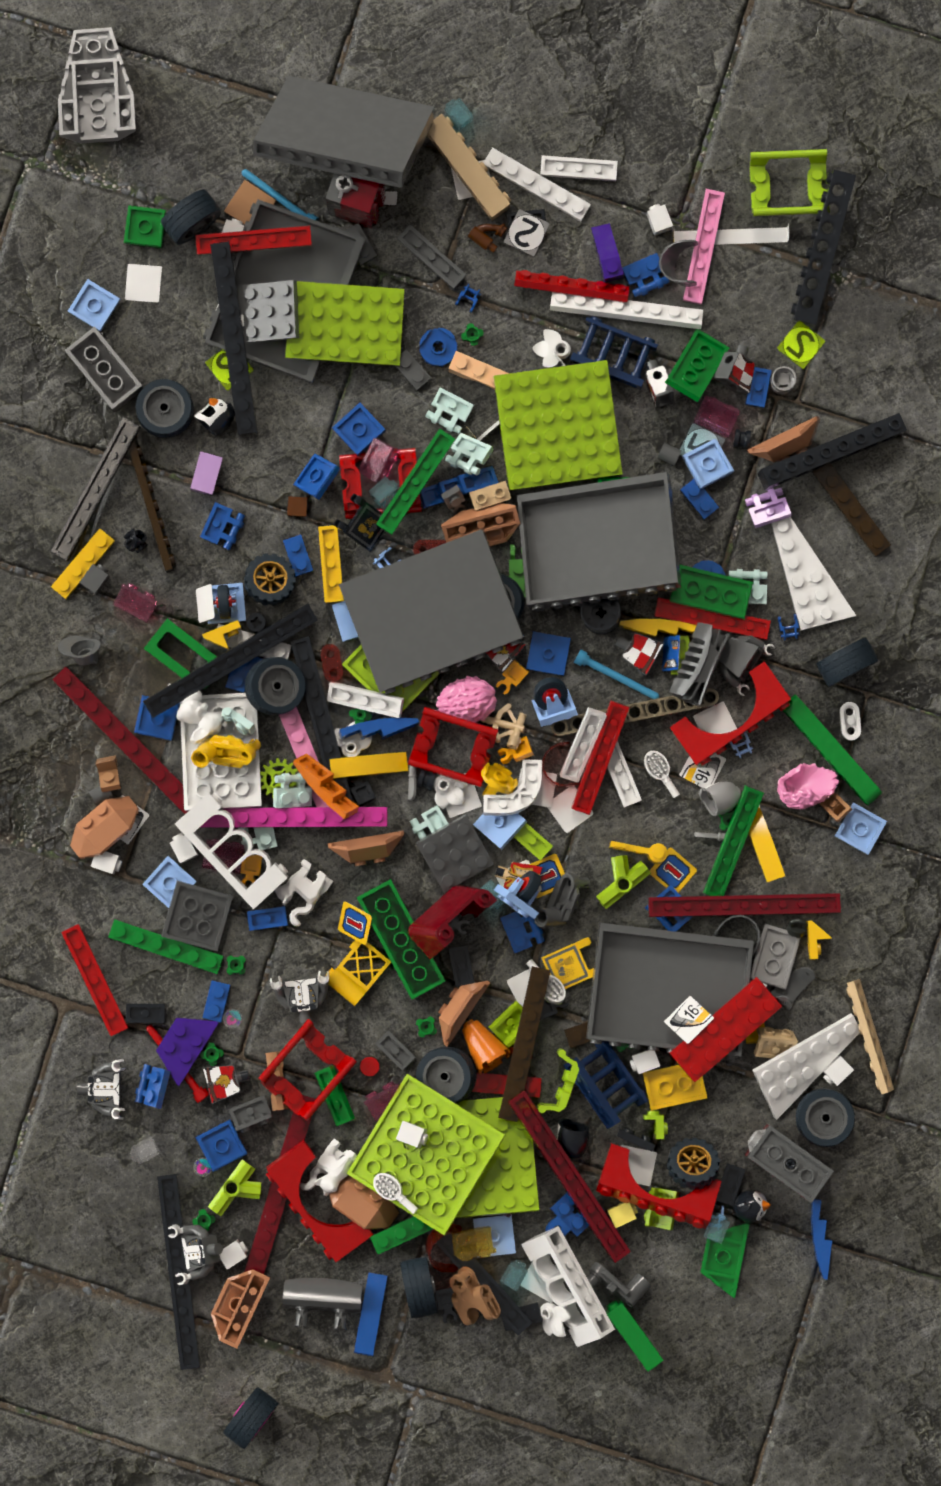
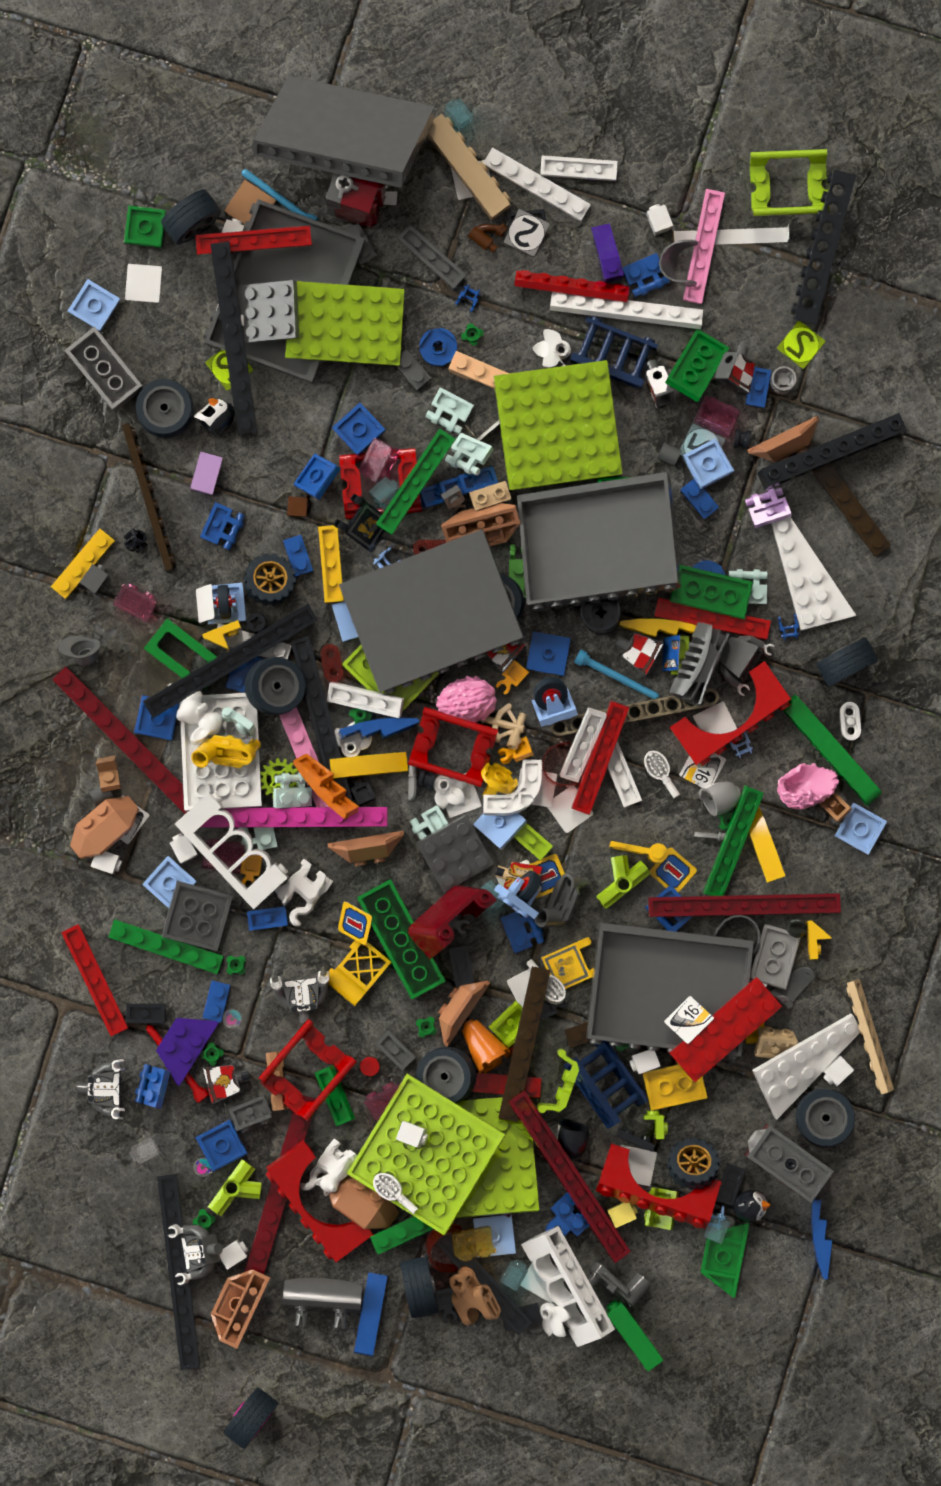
tile [51,417,141,561] -> none
light grey wedge [58,27,136,144] -> none

